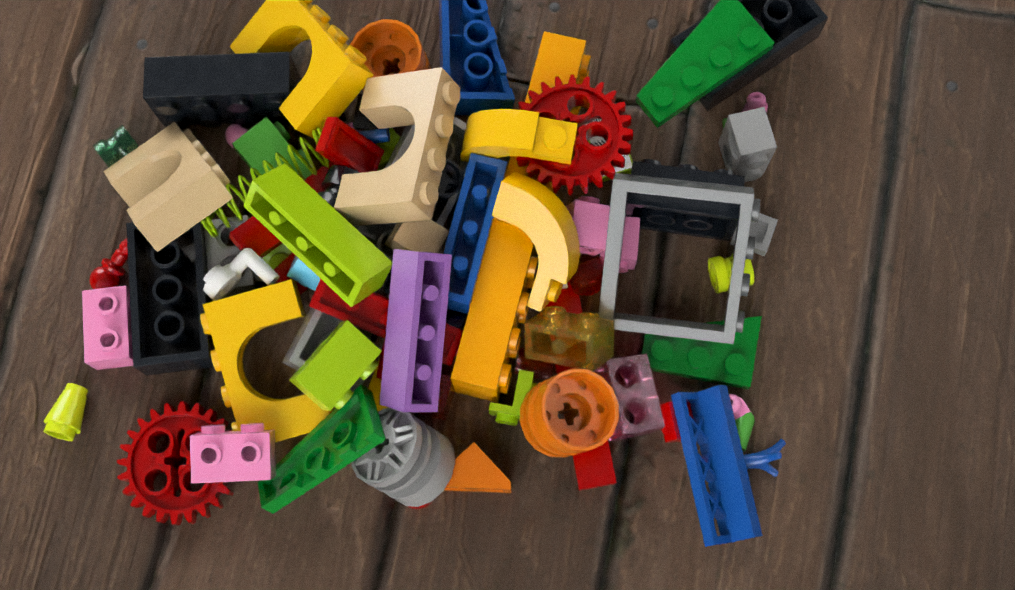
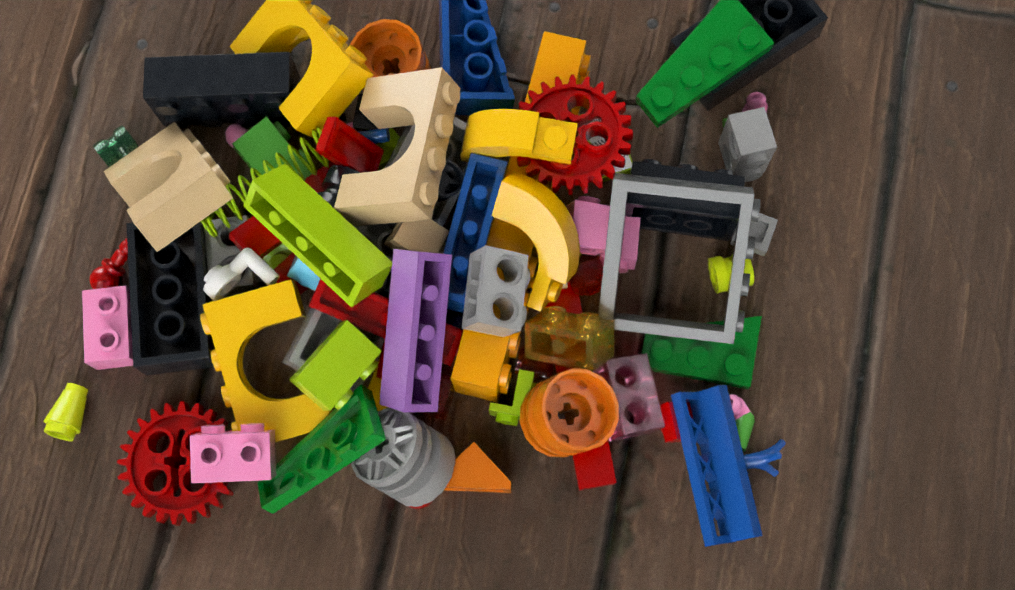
none -> light grey brick [462,245,530,337]

